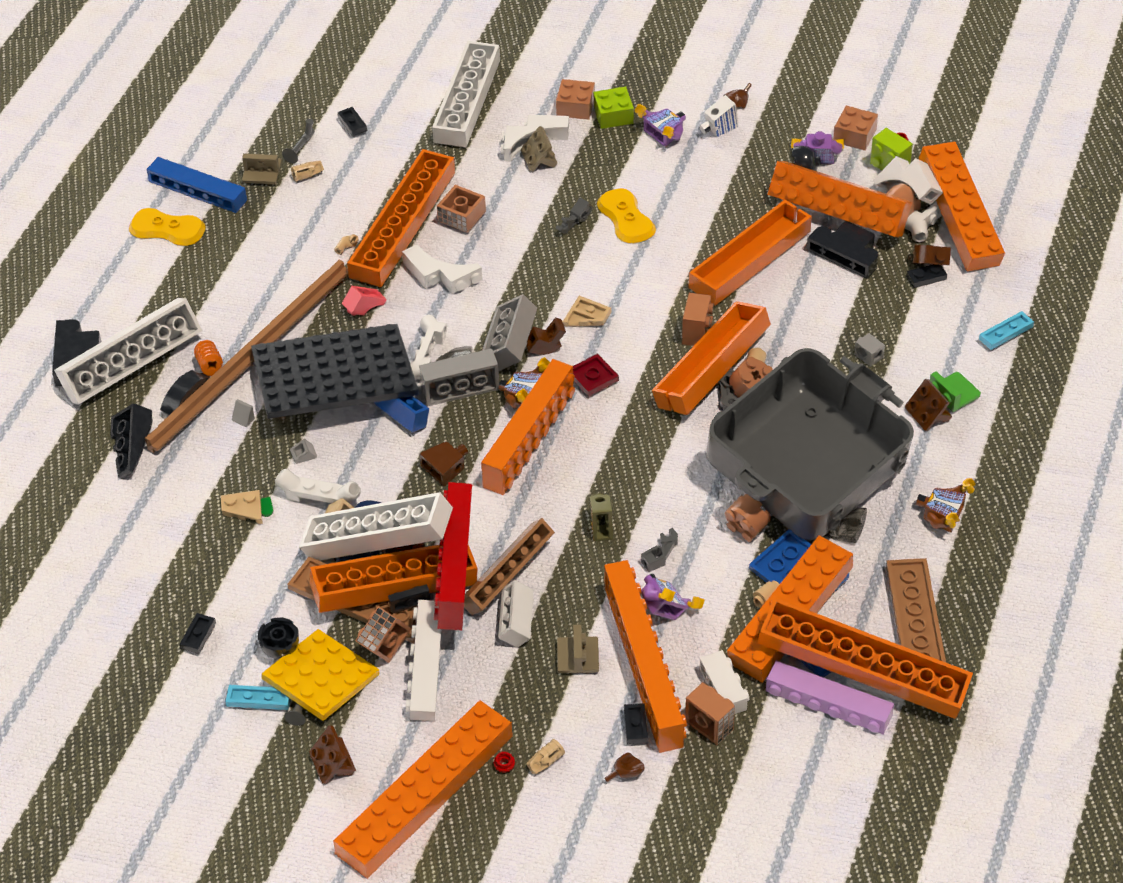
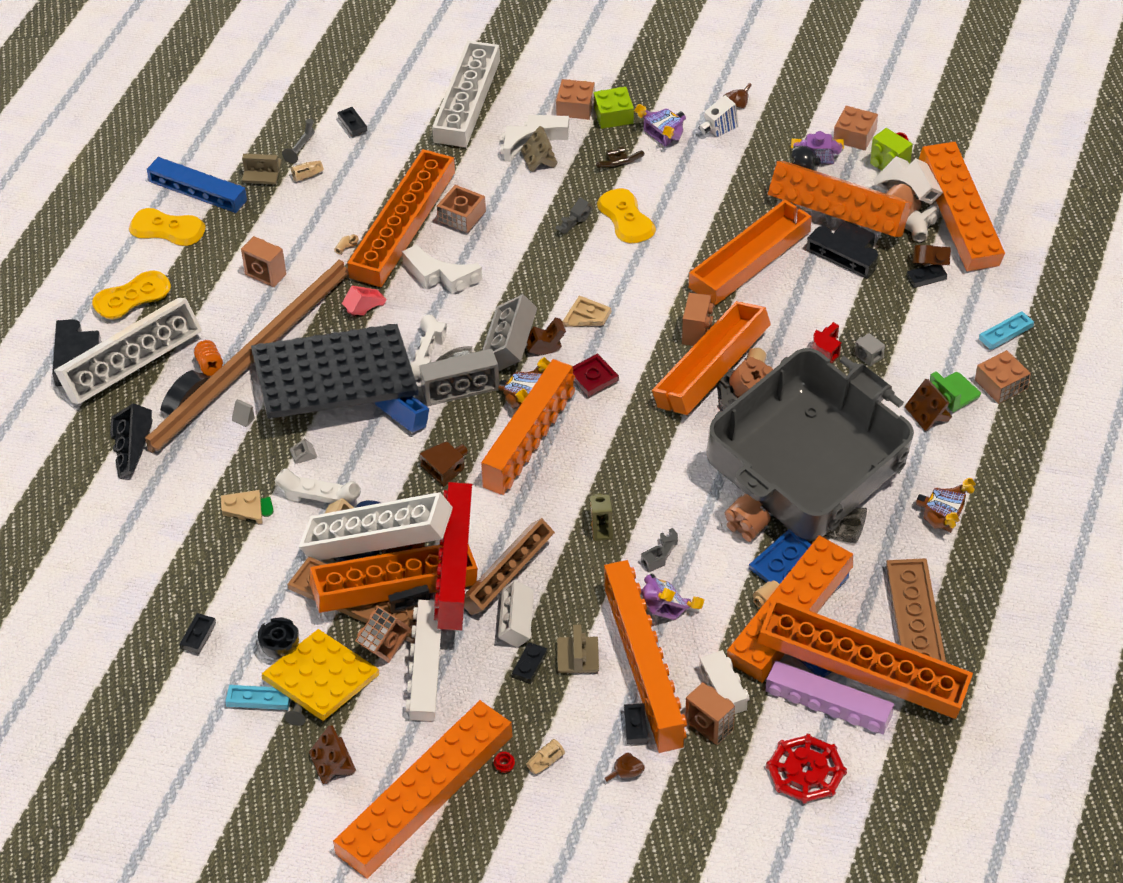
none -> yellow plate [92,270,171,319]
none -> nougat brick [241,236,287,287]
none -> black plate [512,642,548,684]
none -> dark brown piece [596,146,645,168]
none -> red plate [766,733,847,804]
none -> red brick [812,322,841,364]
none -> nougat brick [975,350,1031,404]

